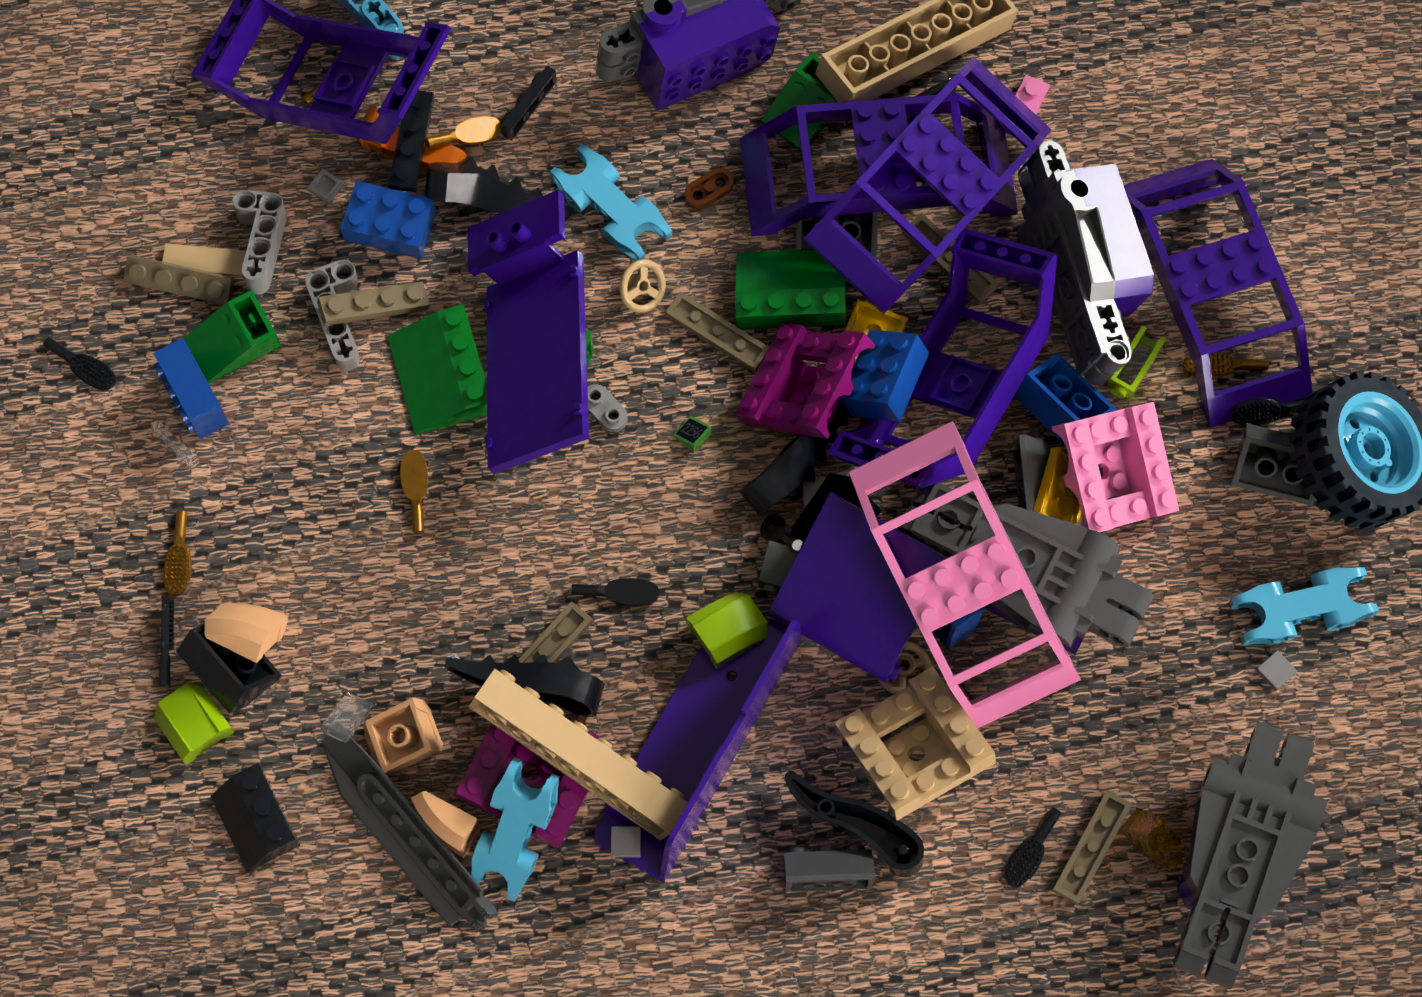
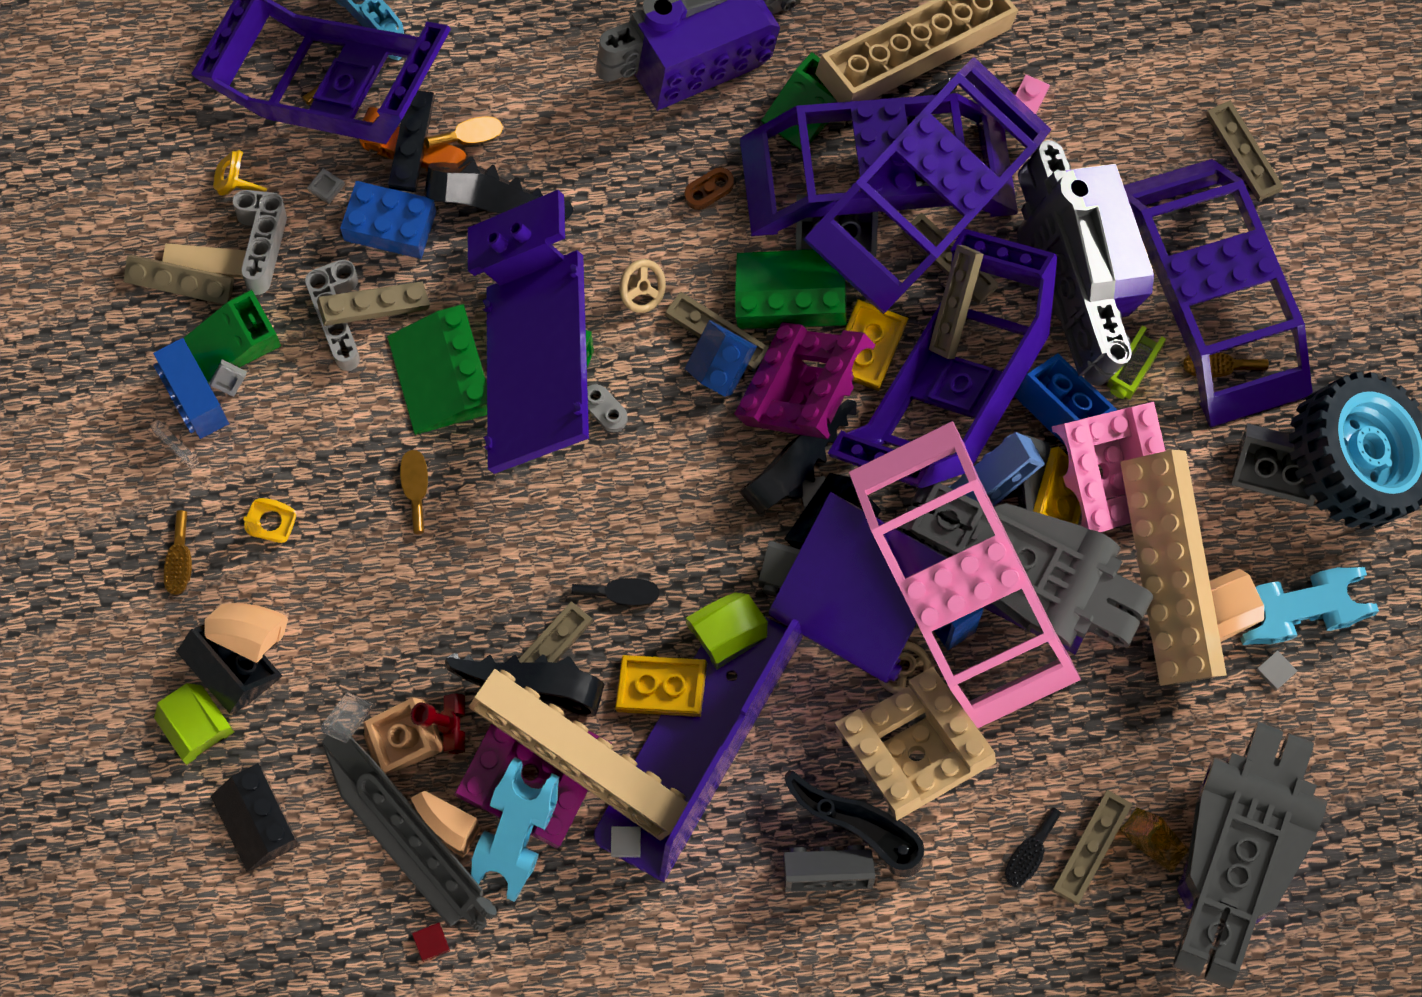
black piece [43,337,116,391] -> none
black piece [159,598,175,686] -> none
black plate [501,66,557,141] -> none
medium azure piece [549,144,672,261] -> none
slope [673,416,712,453] -> none
black piece [760,514,803,551] -> none
blue brick [839,329,929,422] -> none
black piece [1230,397,1306,425] -> none
none -> light grey tile [209,360,247,397]
none -> yellow piece [213,150,267,195]
none -> yellow piece [243,498,296,543]
none -> dark red bar [411,693,465,754]
none -> dark red tile [412,922,450,962]
none -> yellow tile [615,655,707,717]
none -> blue slope [685,320,757,397]
none -> dark tan plate [929,245,984,359]
none -> medium blue brick [949,432,1045,507]
none -> tan brick [1120,450,1227,686]
none -> dark tan plate [1206,100,1284,202]
none -> light nougat slope [1210,569,1264,642]

